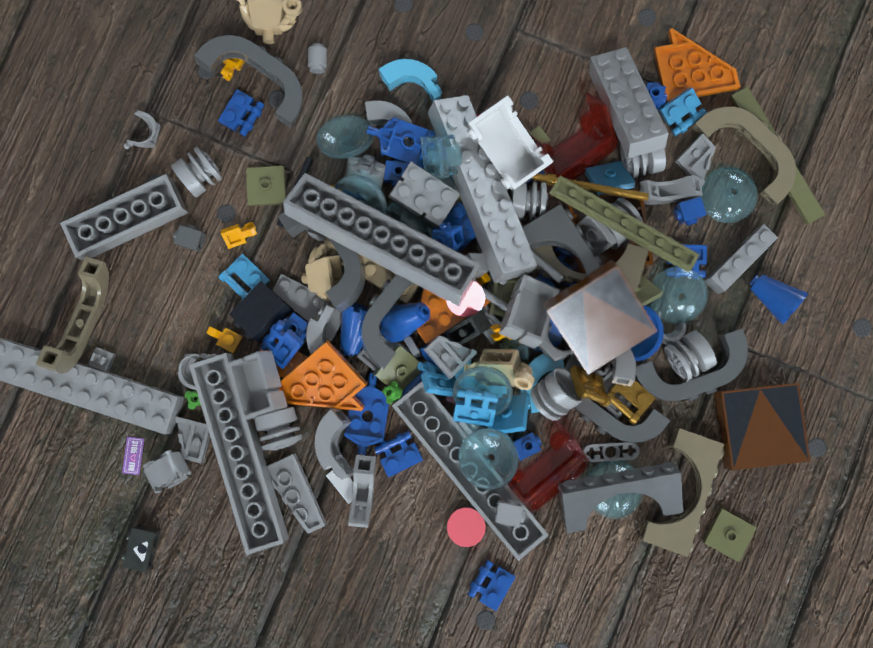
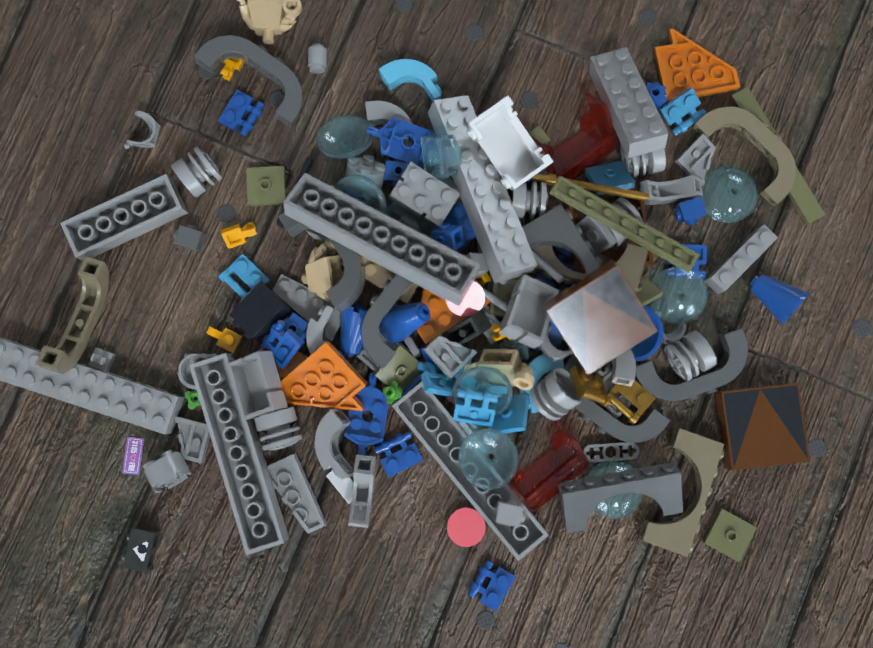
blue brick [510,432,542,461] -> none

